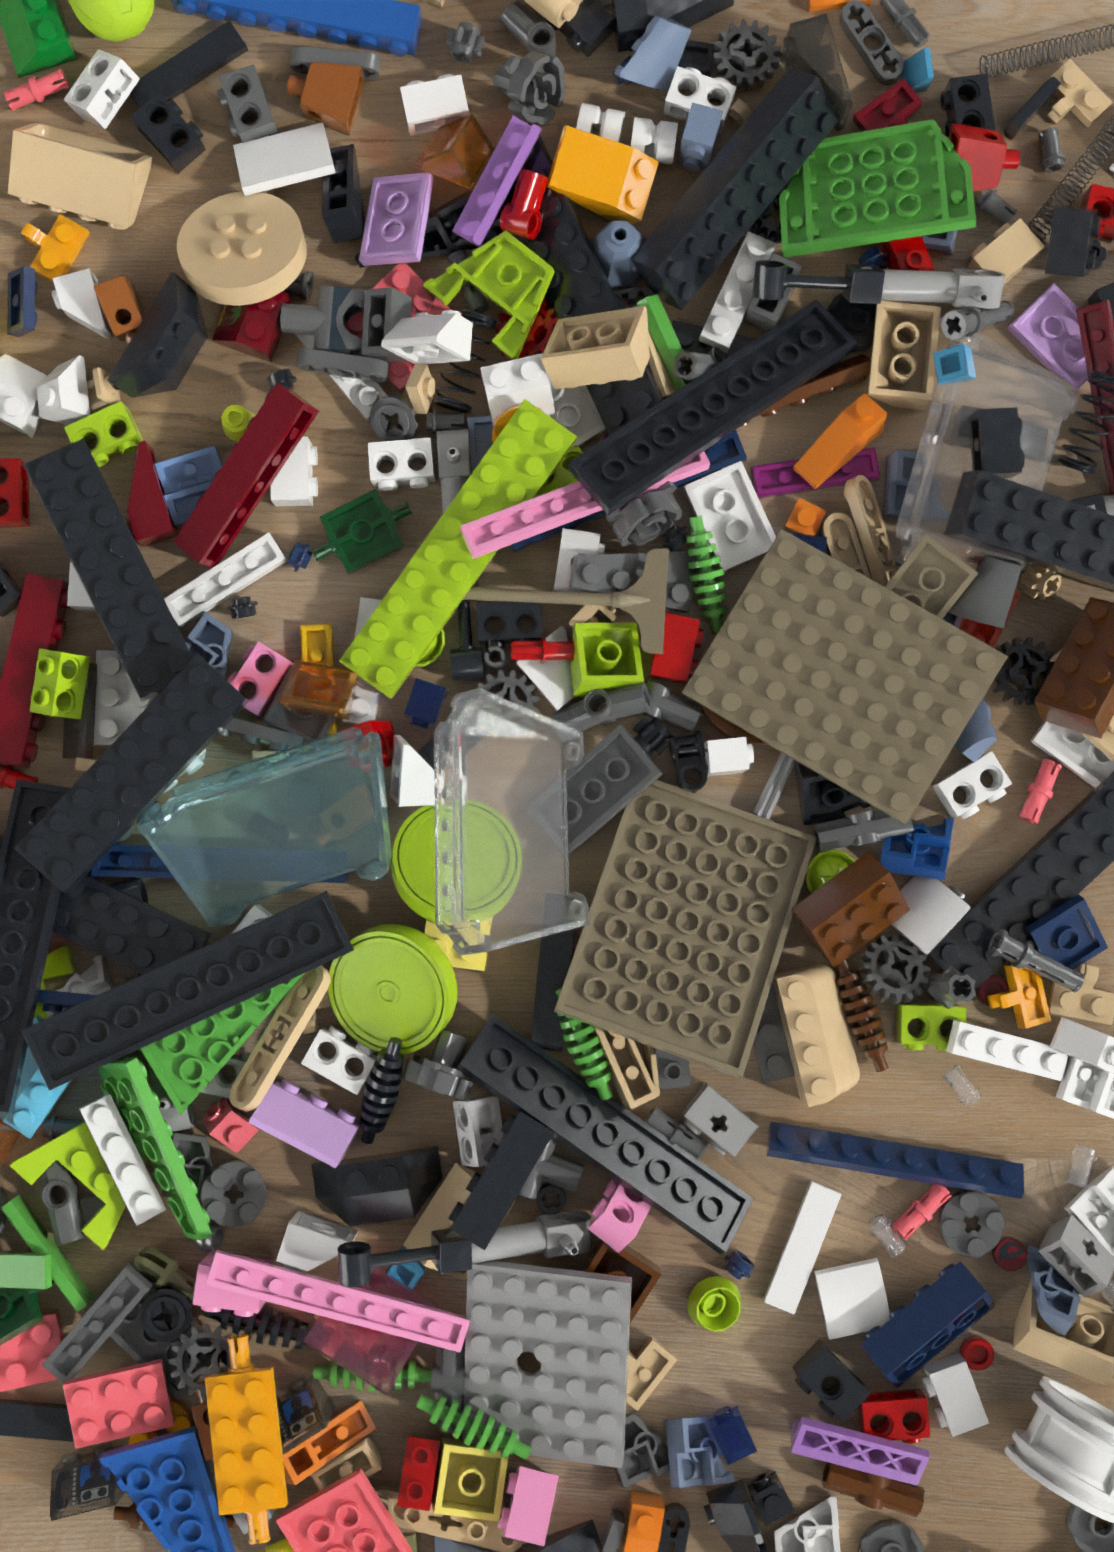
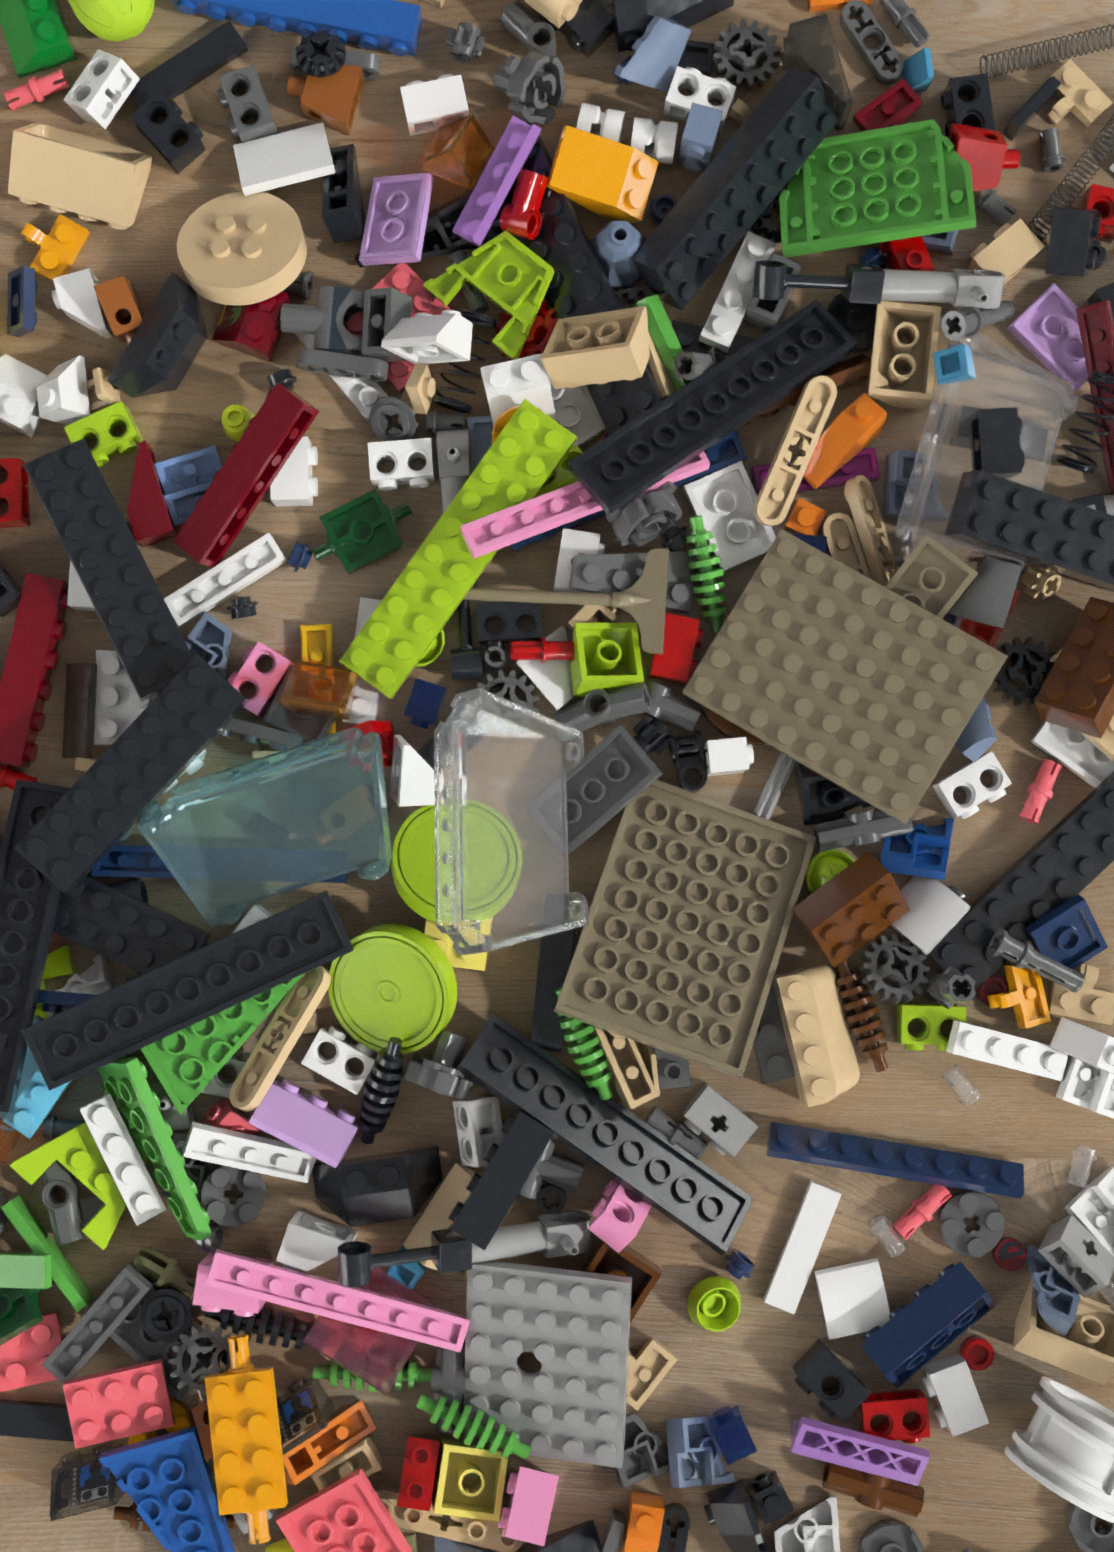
lime brick [30,648,90,720] -> none
none -> white plate [182,1122,316,1183]
none -> black gear [296,30,346,78]
none -> dark blue plate [649,195,678,225]
none -> tan piece [753,375,837,526]

